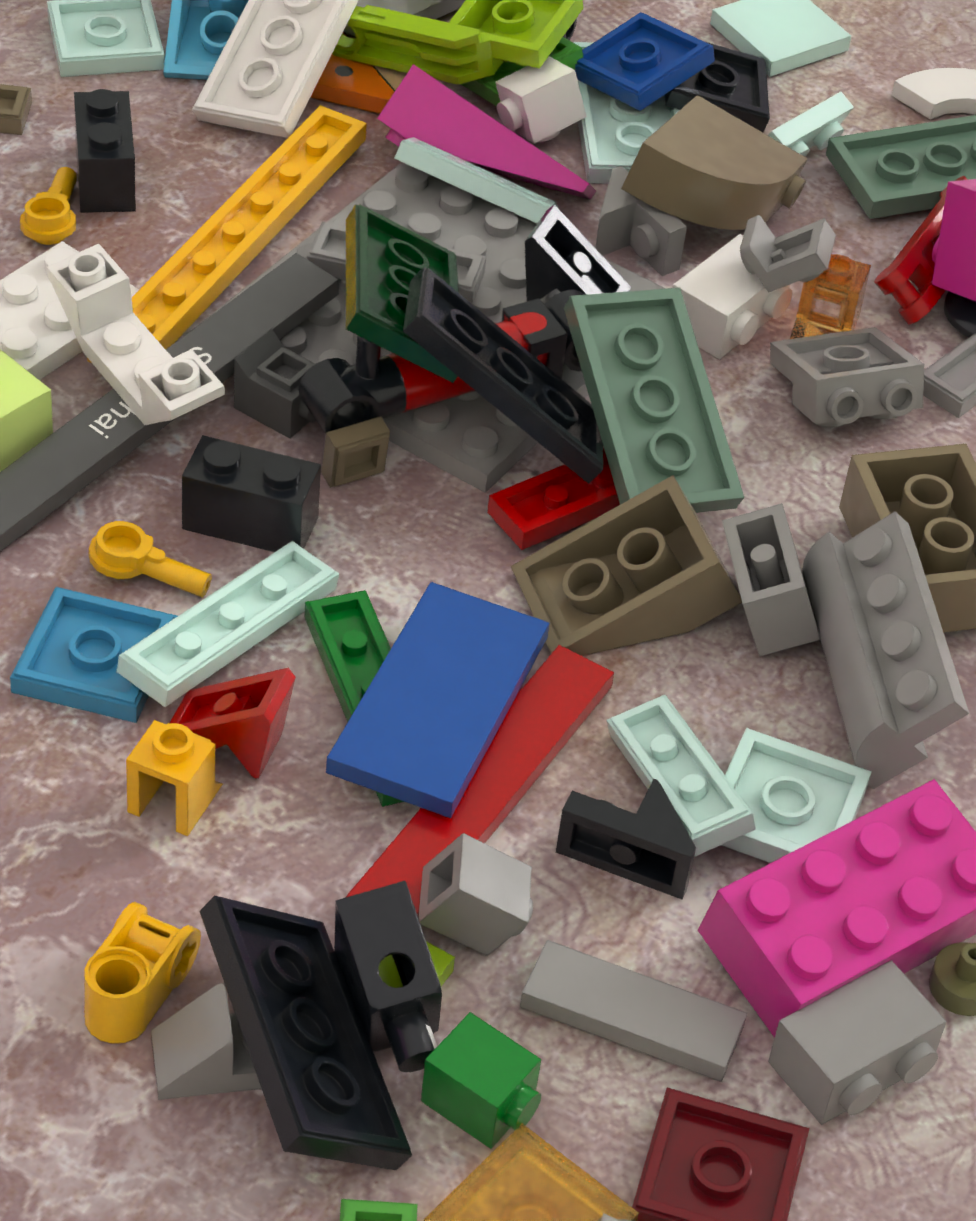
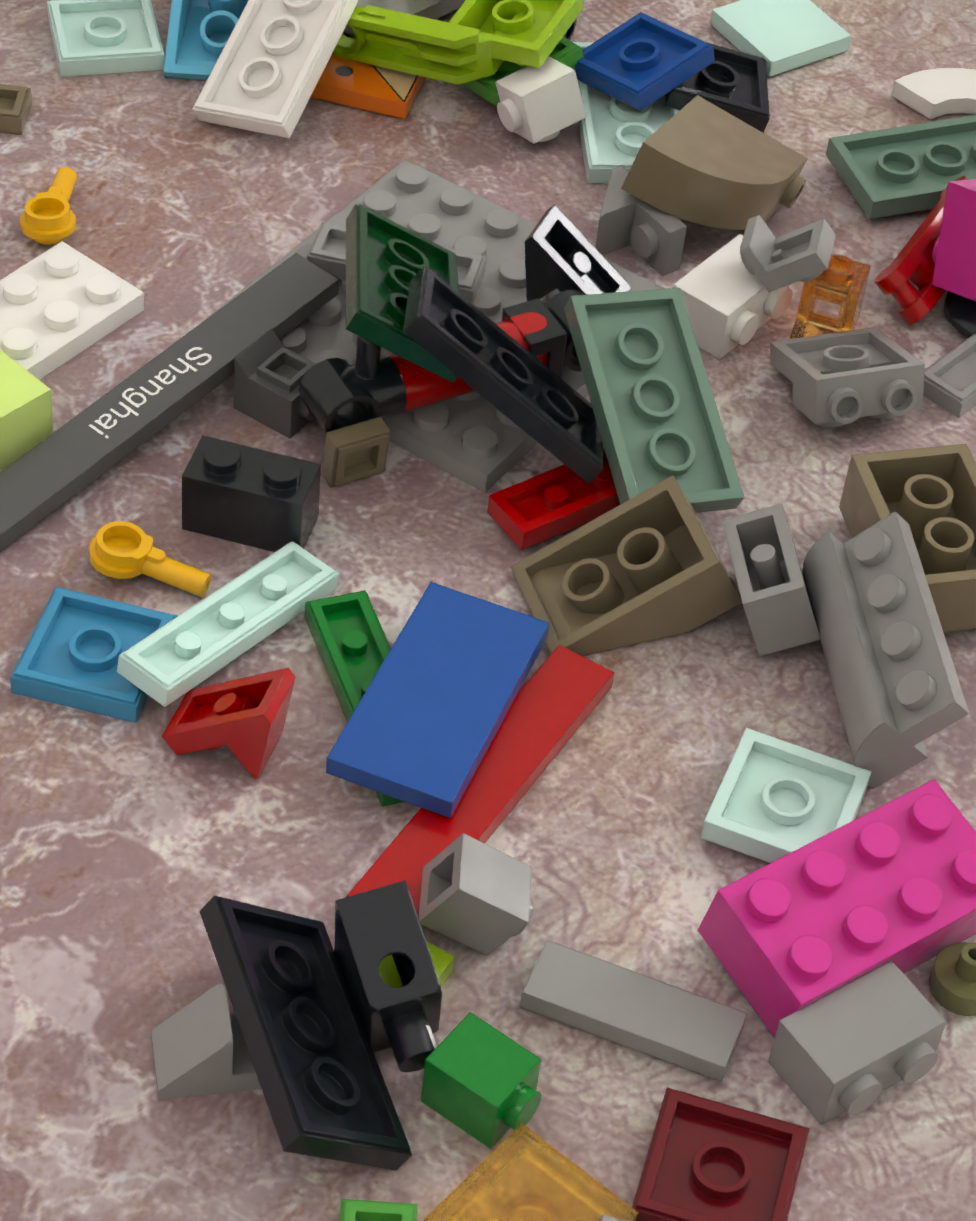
white slope [46,244,225,425] -> none
black brick [74,89,136,213] -> none
yellow piece [84,901,201,1044] -> none
yellow plate [87,105,367,363] -> none
yellow window [126,720,223,836] -> none
dark pink wedge [377,64,596,200] -> none
light aqua tile [394,137,558,223] -> none
black slope [556,779,696,900] -> none
light aqua tile [607,695,756,856] -> none
light aqua plate [768,92,854,157] -> none

